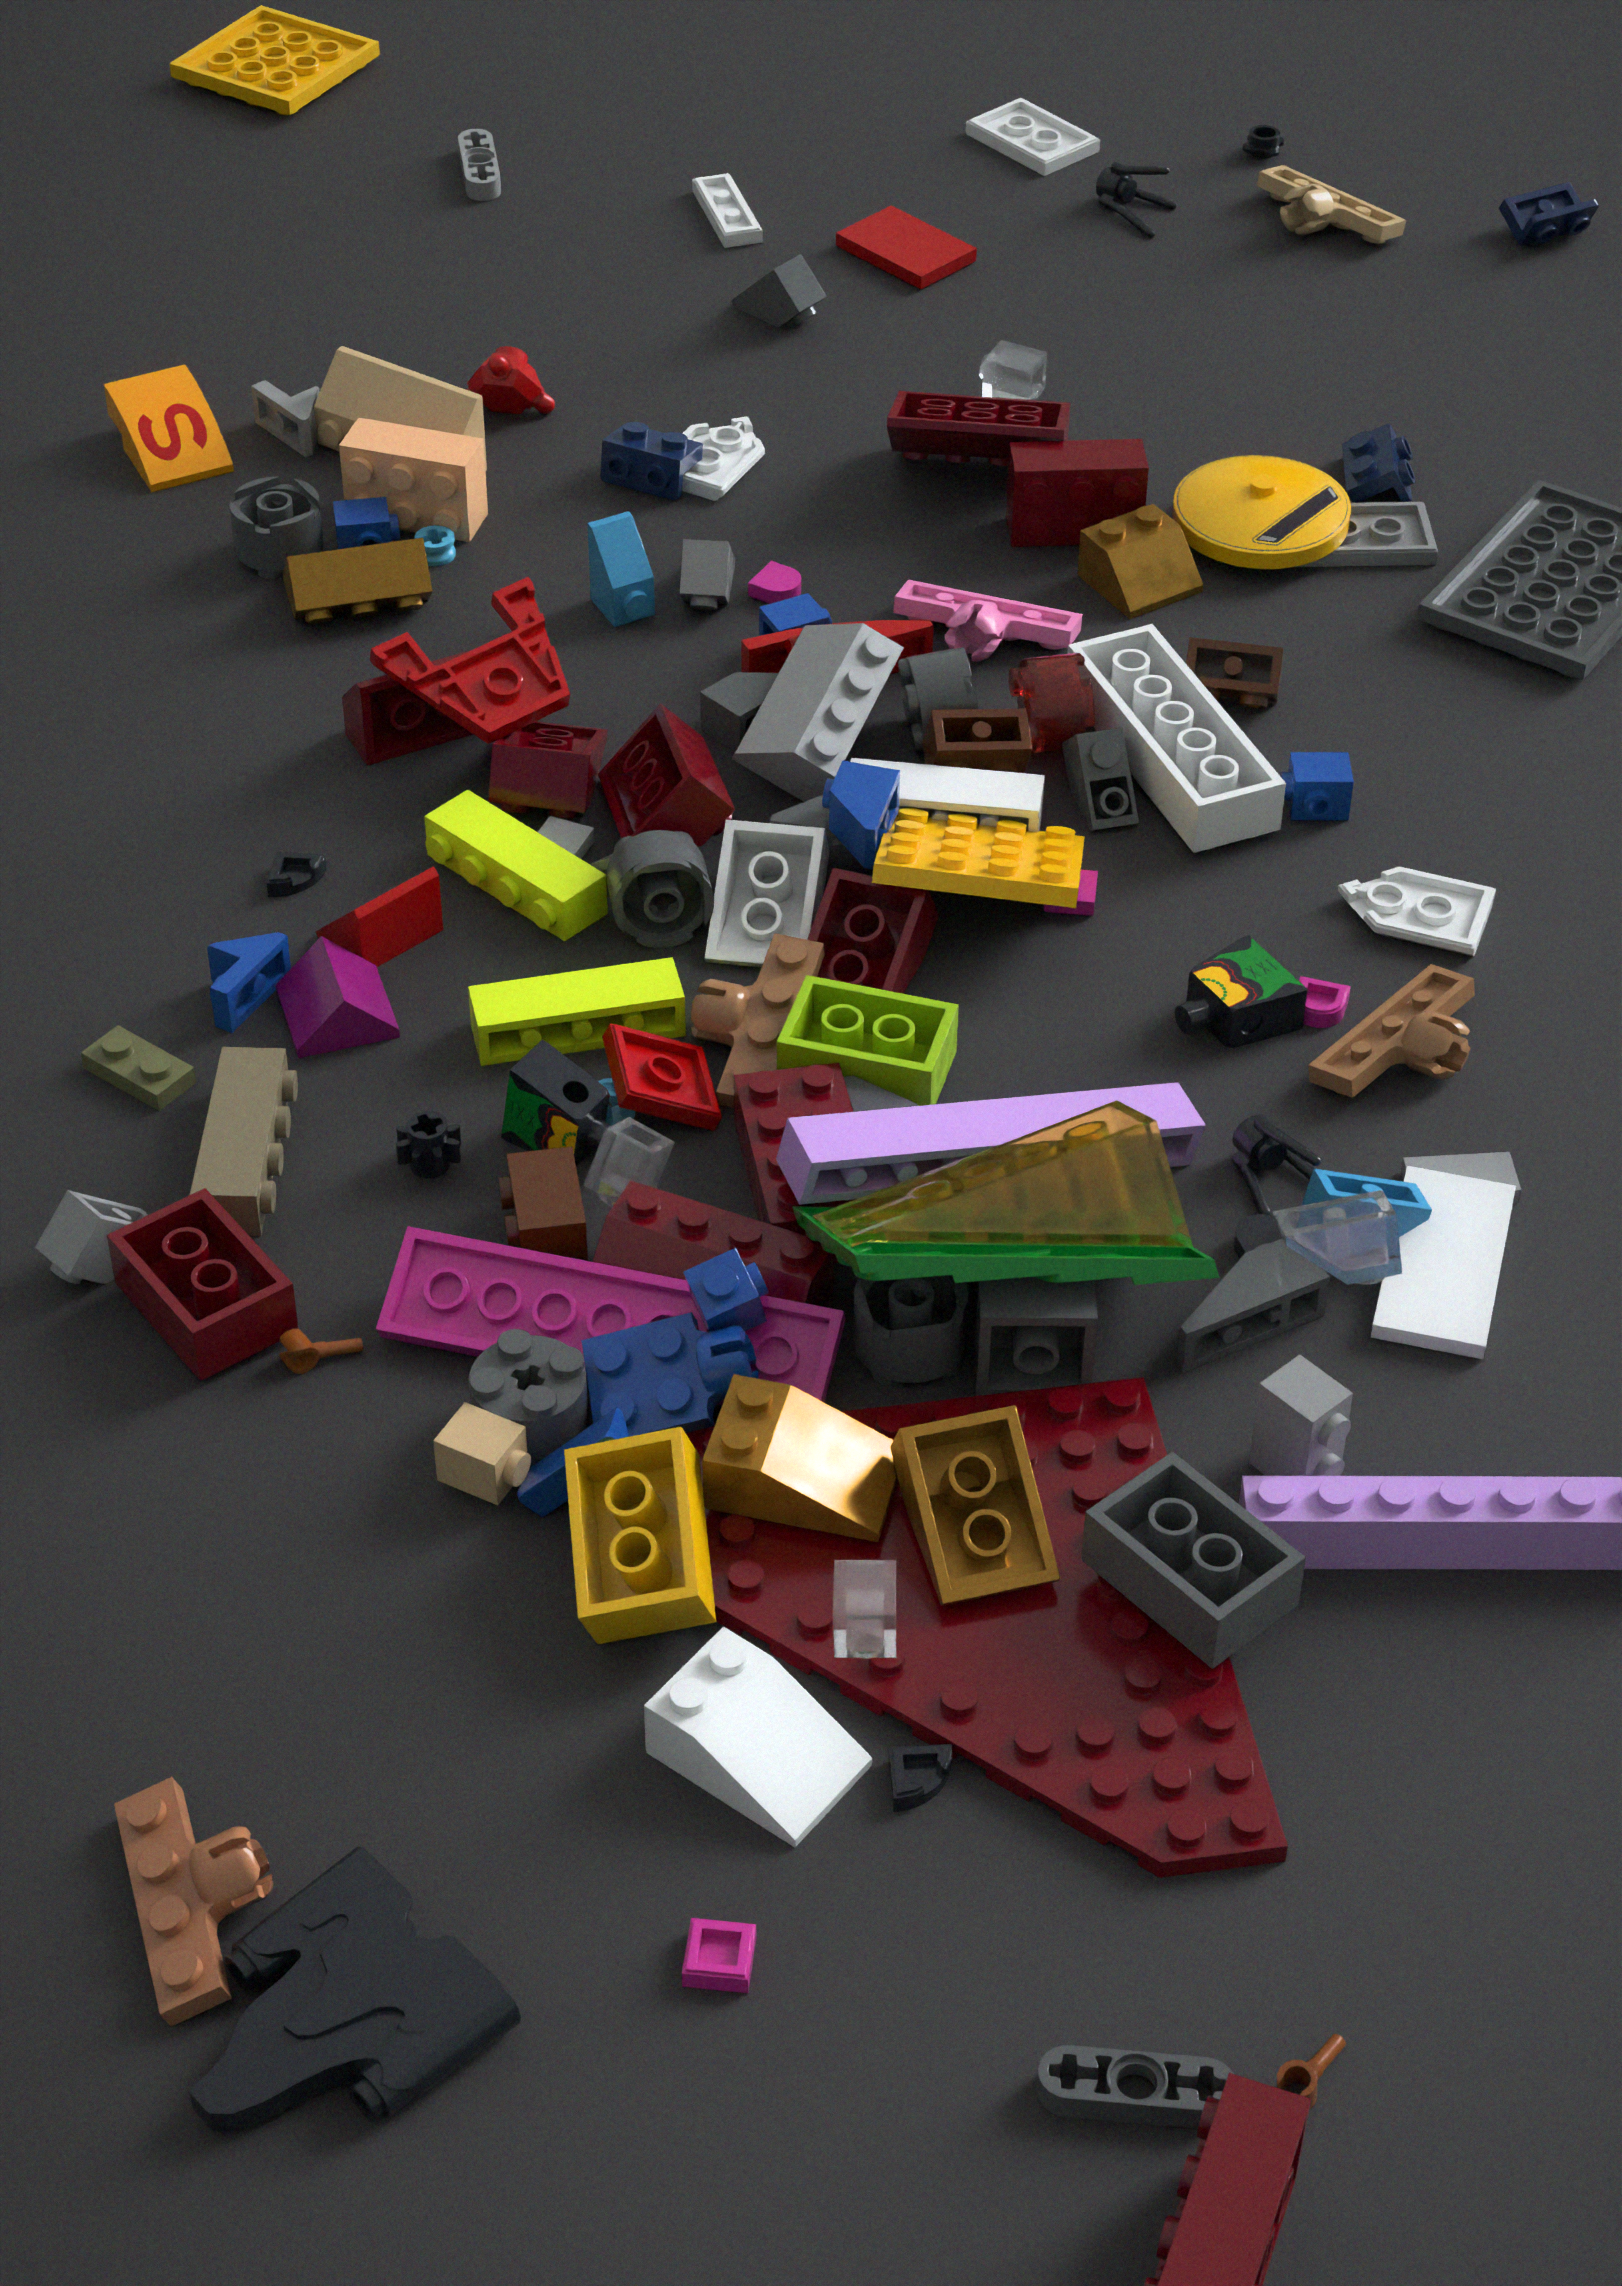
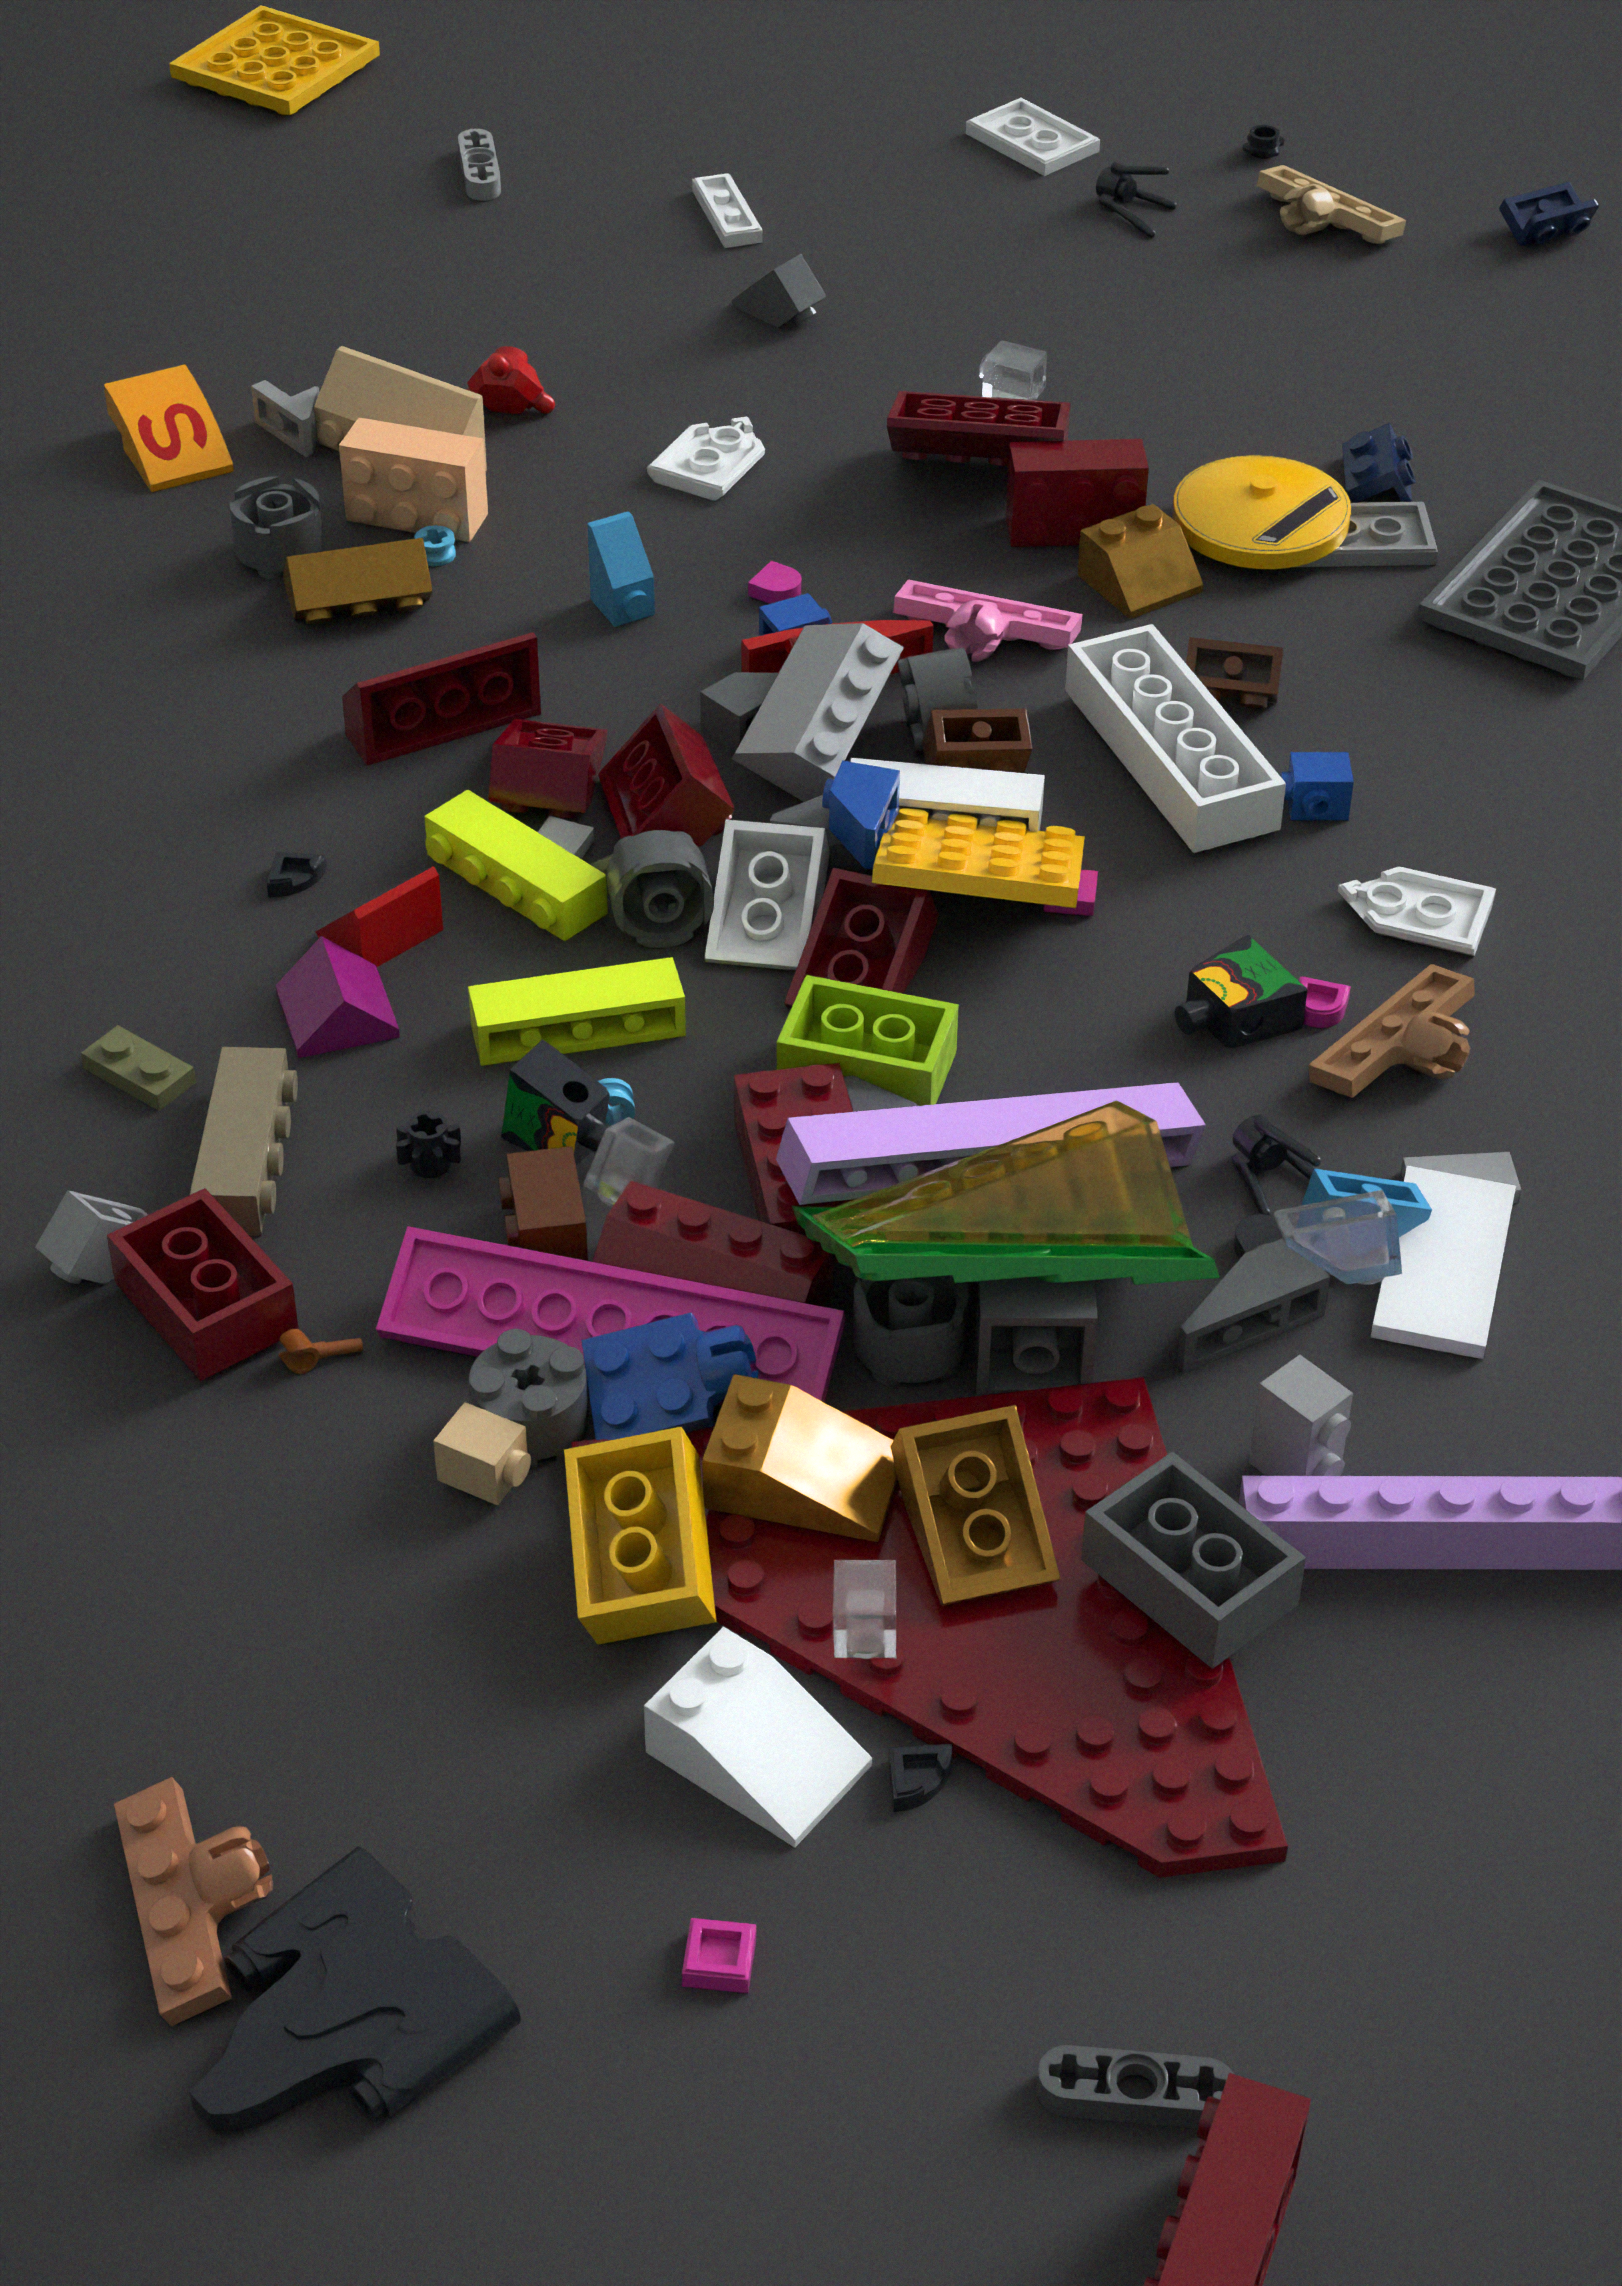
blue slope [207,932,291,1033] -> none
blue brick [333,497,400,549] -> none
red wing [370,577,570,744] -> none
blue slope [517,1407,630,1518] -> none
dark blue bracket [600,422,703,500] -> none
red tile [602,1023,722,1131] -> none
light grey slope [680,539,735,610] -> none
blue brick [683,1248,769,1332] -> none
medium nougat plate [691,933,824,1108] -> none
red tile [836,205,977,289] -> none
clear red brick [1008,653,1095,754] -> none
dark grey slope [1062,727,1139,831] -> none
dark orange hand [1277,2034,1346,2109] -> none

